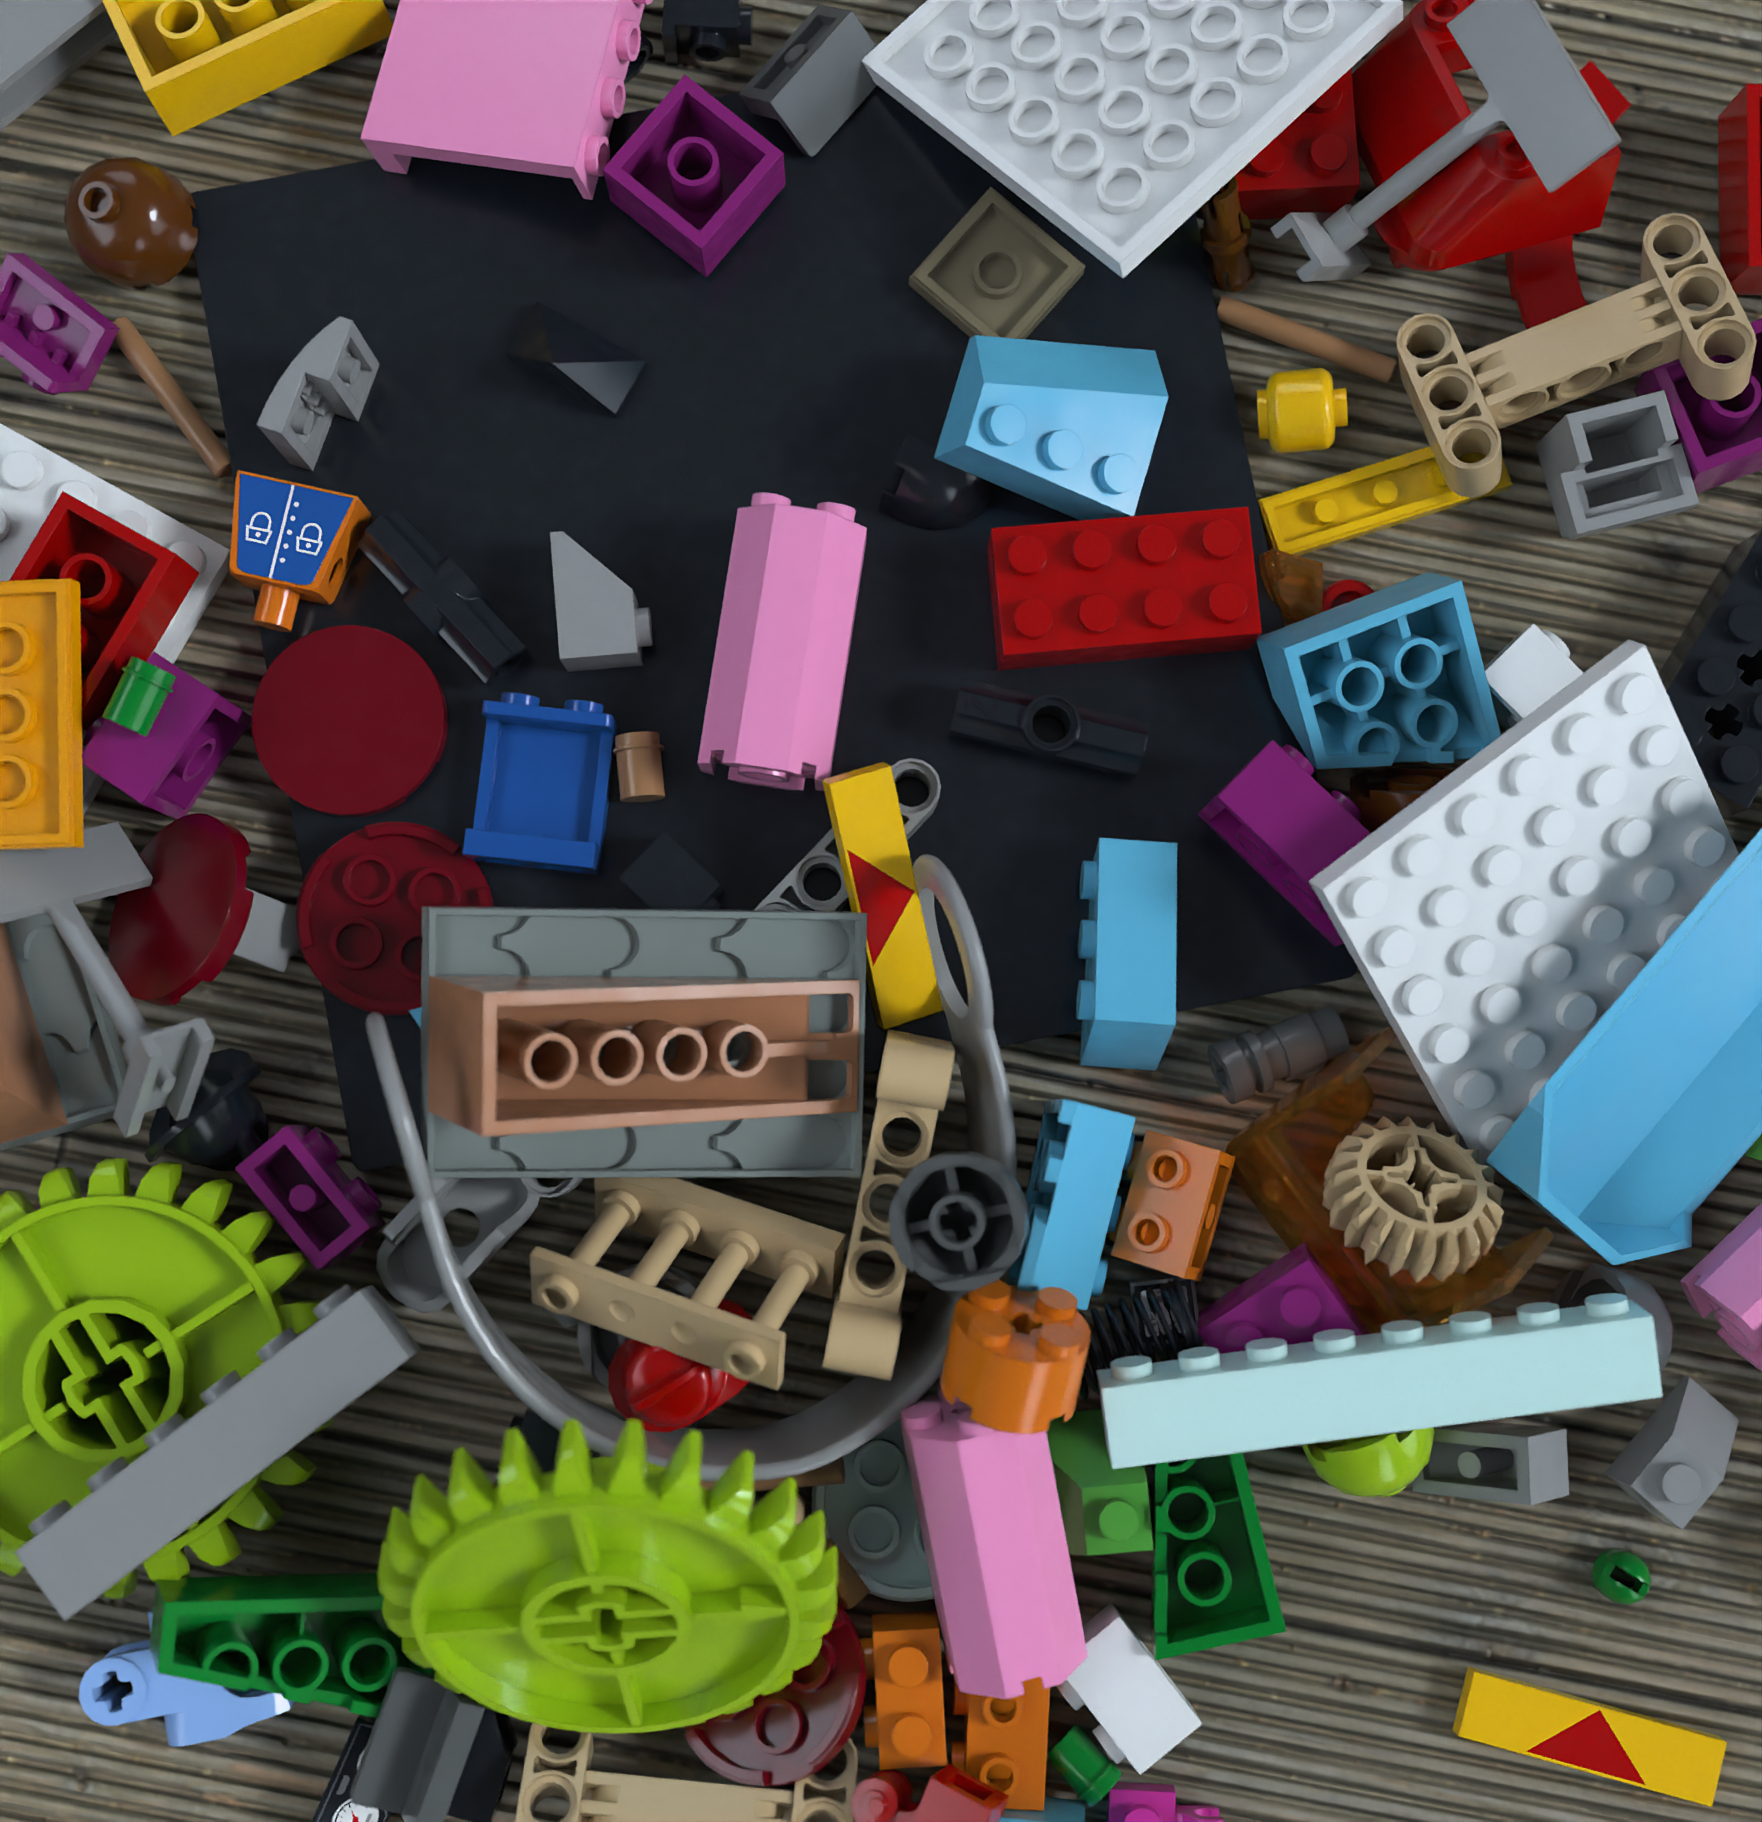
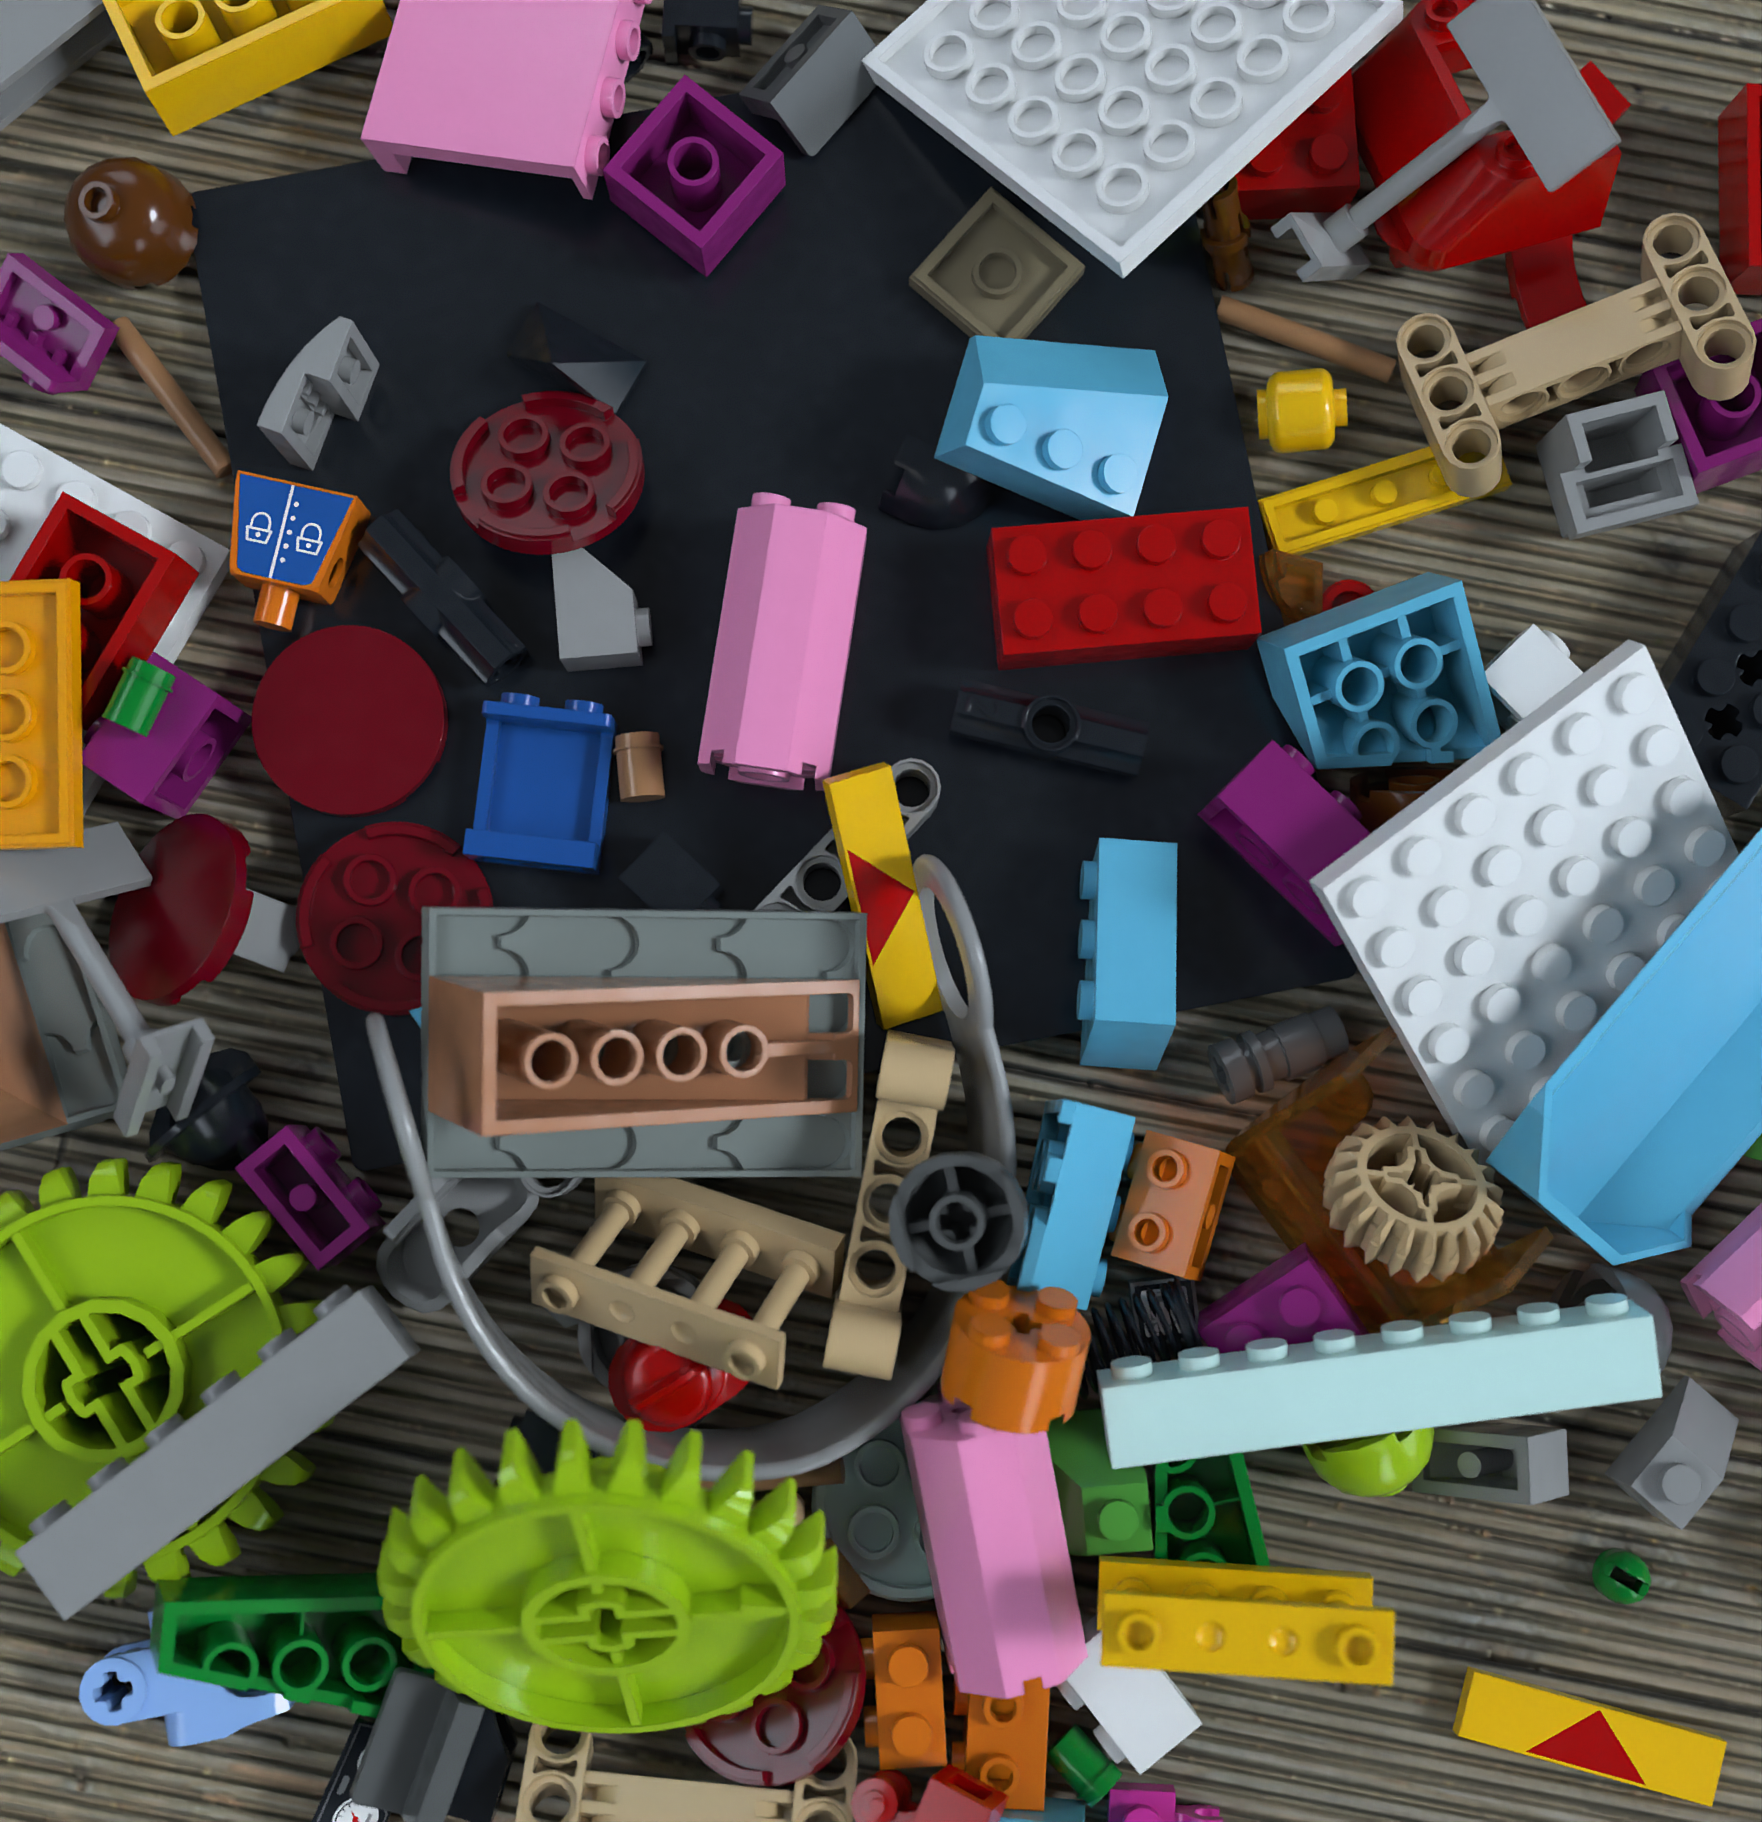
none -> dark red tile [450,391,645,555]
none -> yellow fence [1096,1555,1395,1686]

